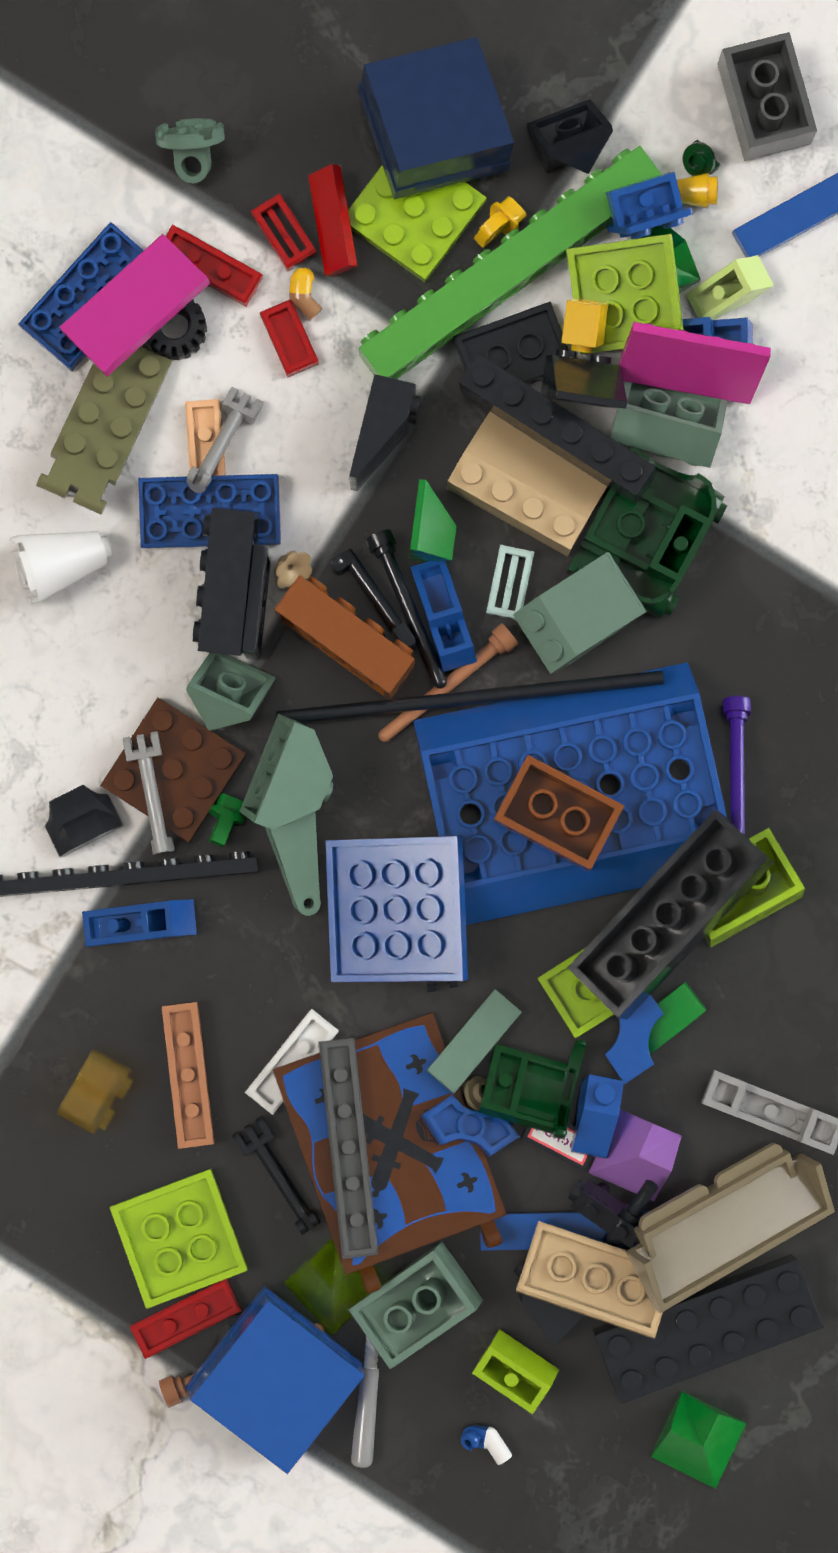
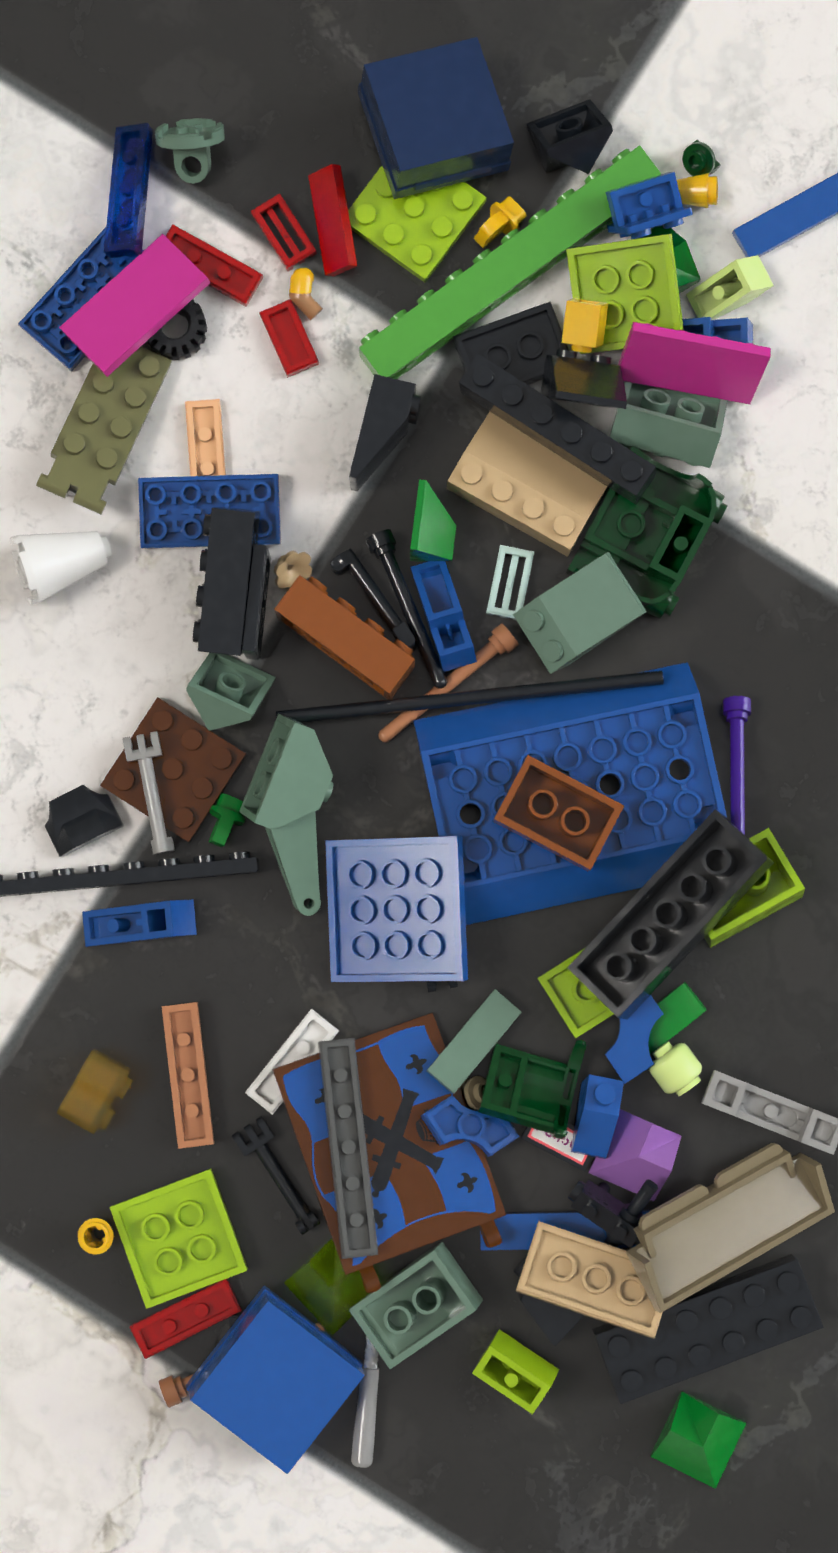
light grey hinge [186,387,264,493] -> none
arm [460,1425,512,1465] -> none
dark grey brick [717,32,817,161] -> none
none -> yellow cone [78,1218,114,1255]
none -> clear blue plate [104,123,153,258]
none -> yellowish green head [649,1041,702,1096]

